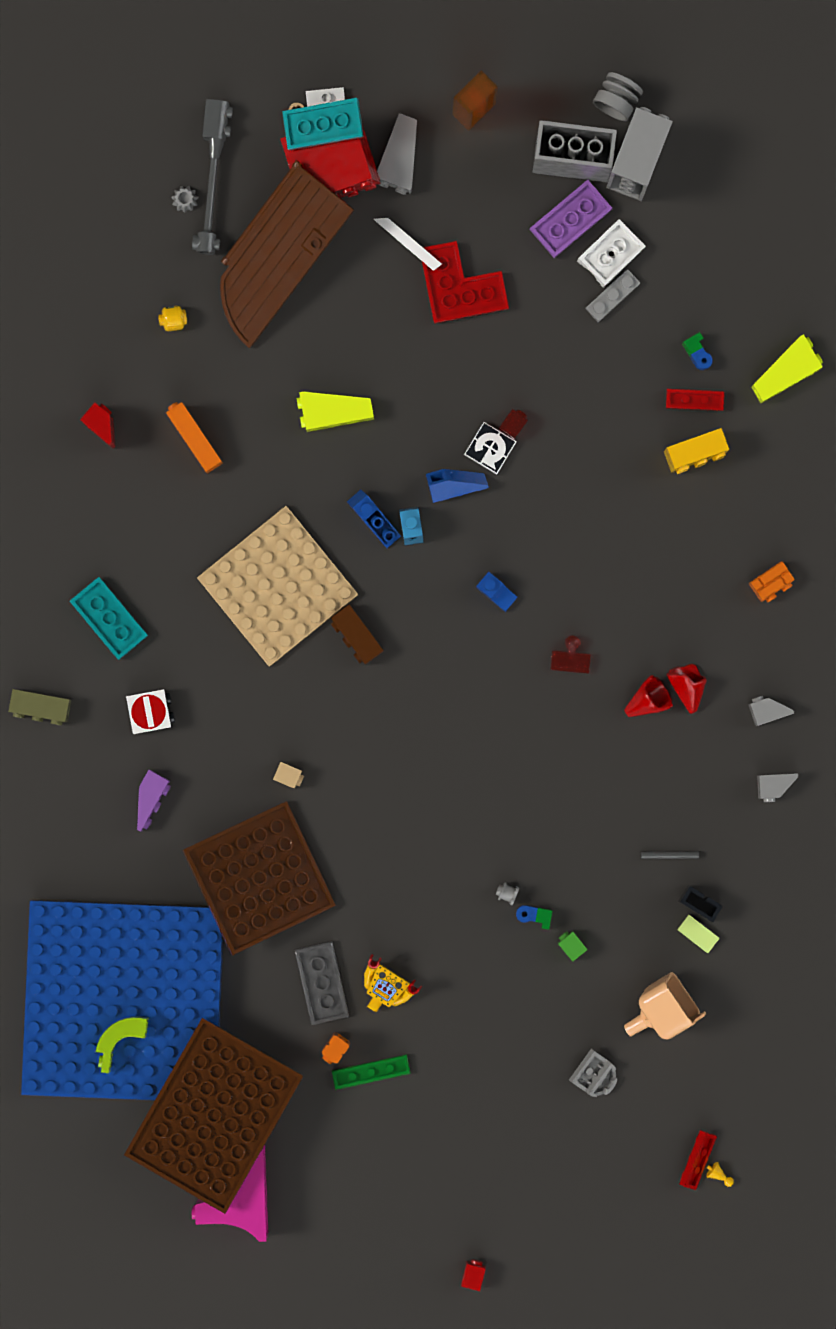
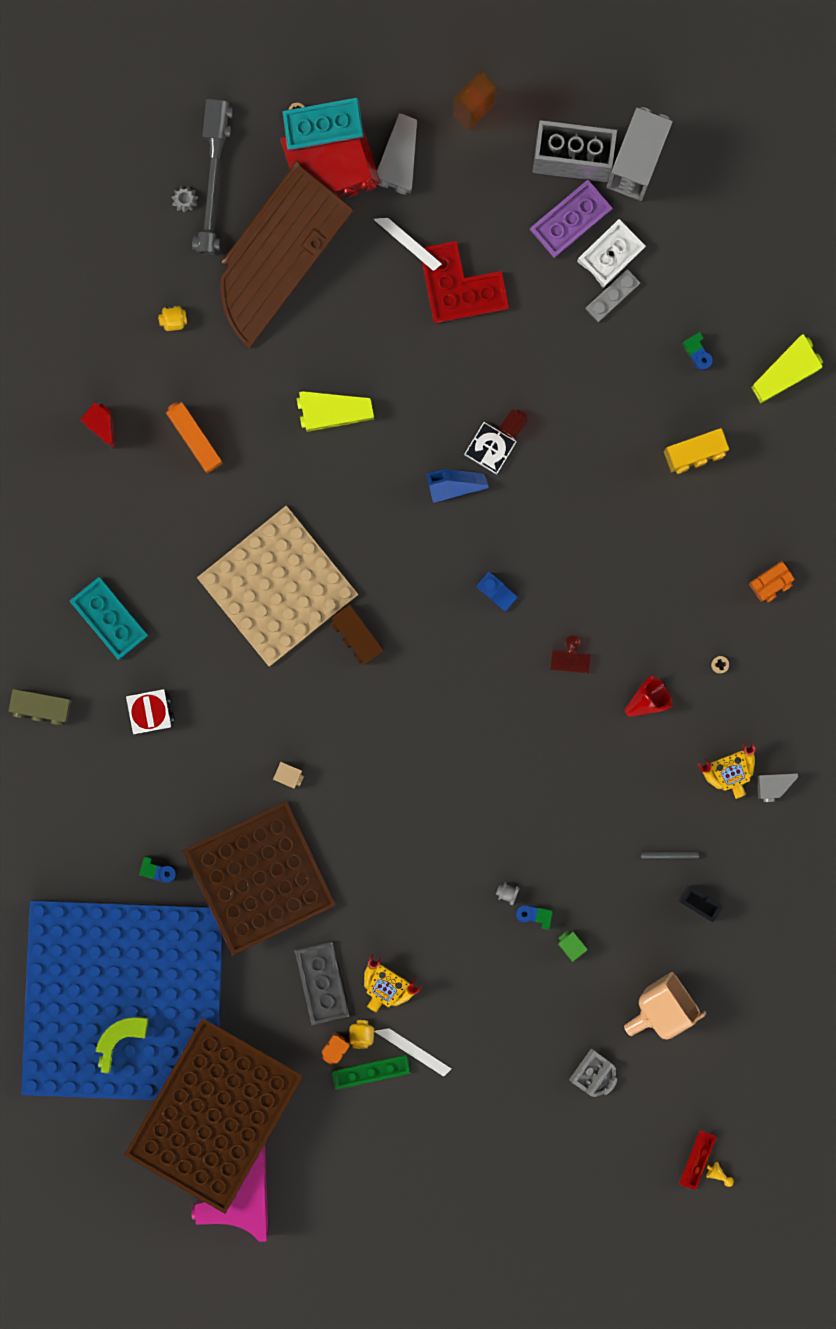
medium lavender slope [137,770,171,832] -> none
white plate [306,87,345,107] -> none
blue slope [347,490,401,548] -> none
dark azure torso [399,507,423,545] -> none
red brick [461,1259,486,1291] -> none
light grey wheel [593,72,643,121] -> none
red plate [666,389,724,411] -> none
red hat [667,664,707,714] -> none
yellowish green tile [677,914,720,953] -> none
light grey slope [748,696,794,726] -> none
none -> leg [139,856,176,883]
none -> yellow head [348,1020,374,1049]
none -> white sticker [374,1029,451,1076]
none -> torso [697,742,756,799]
none -> tan bush [711,656,729,673]

